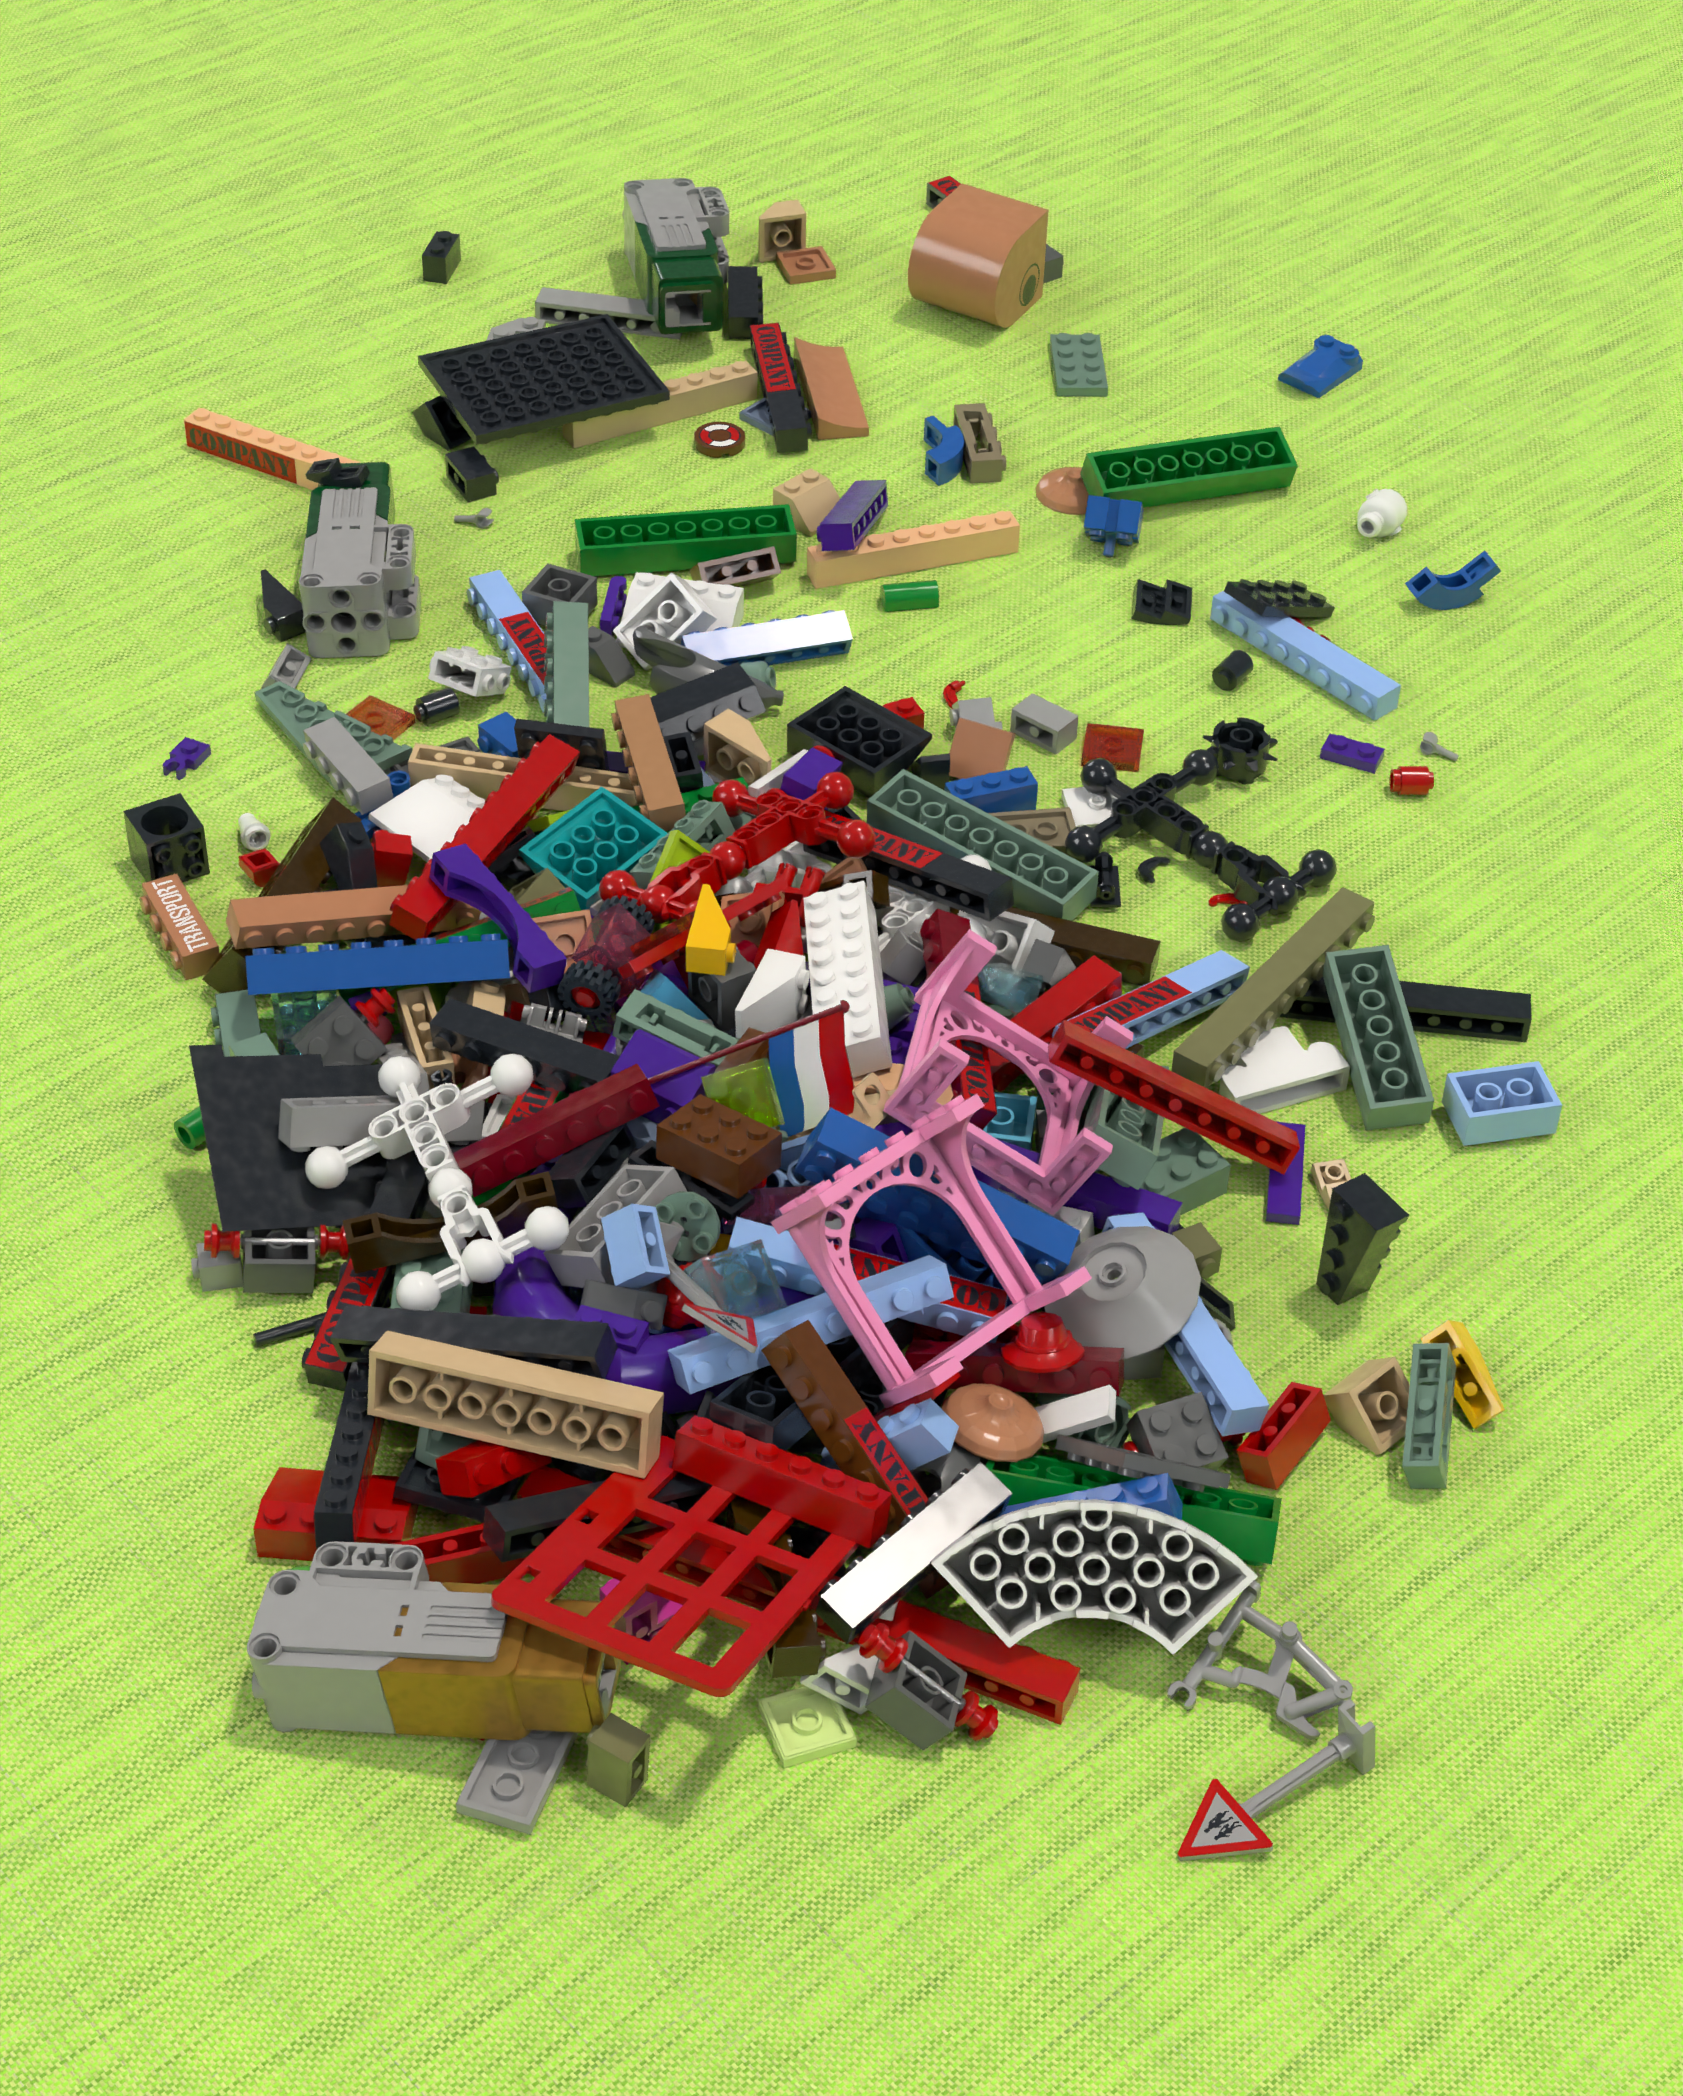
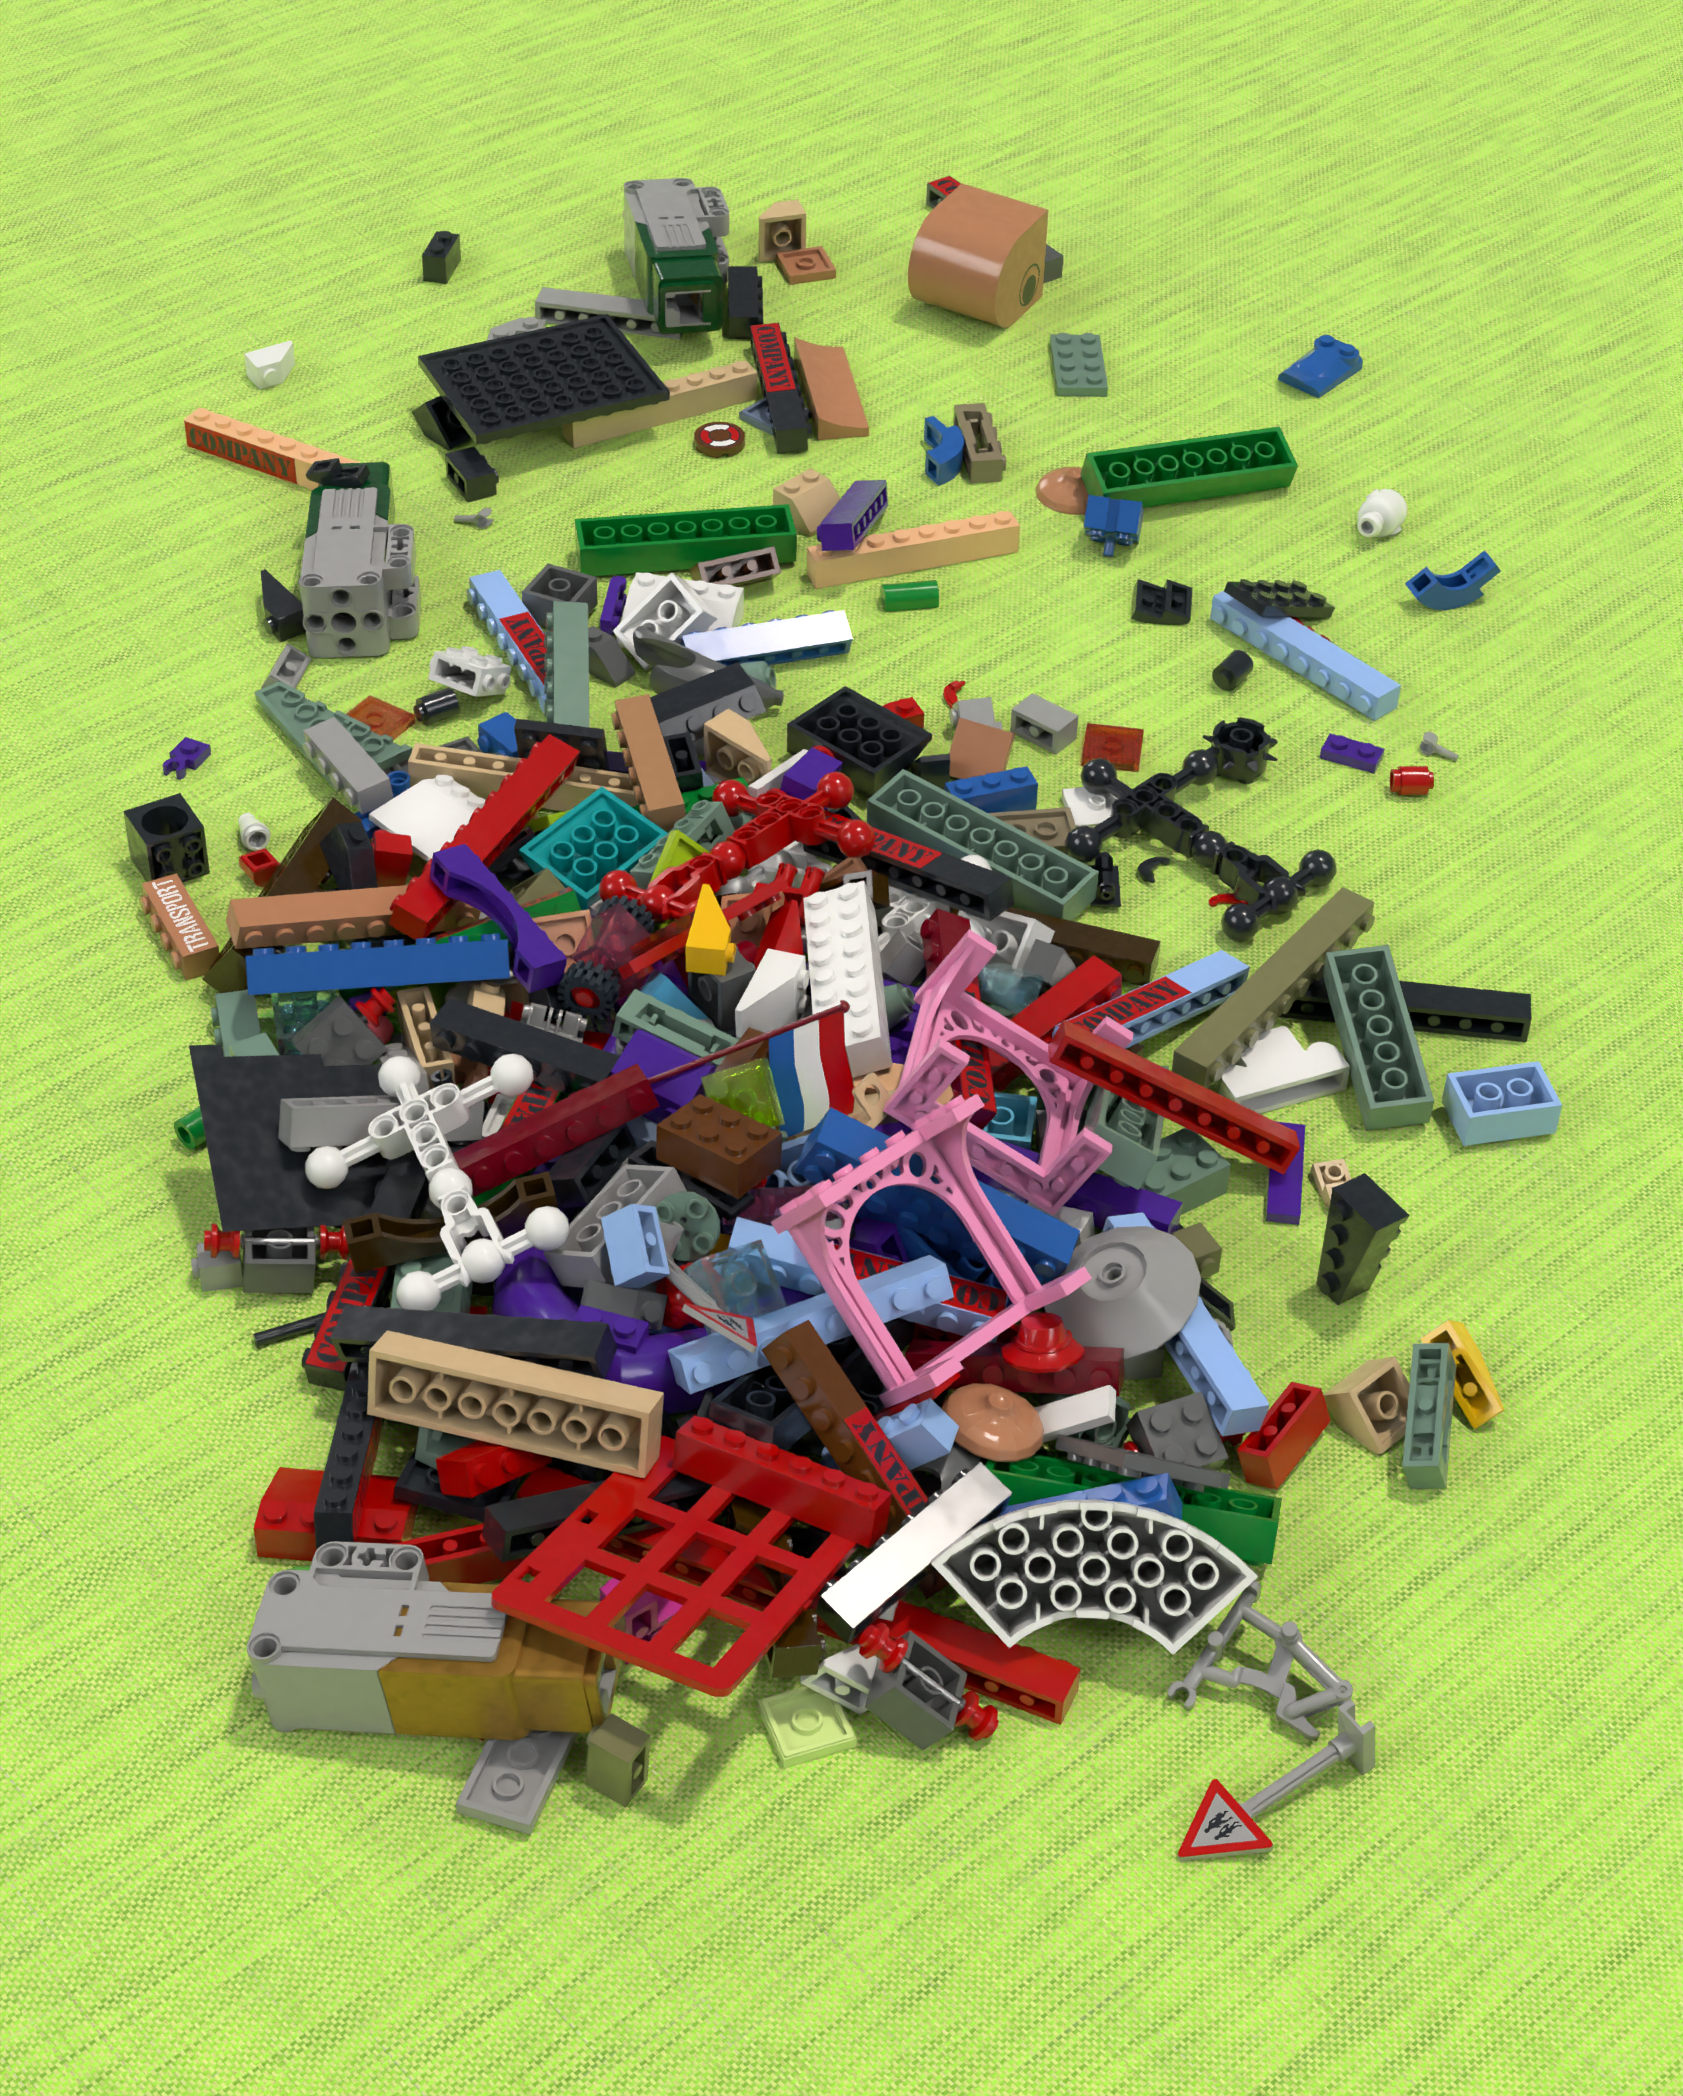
none -> slope [244,340,295,390]

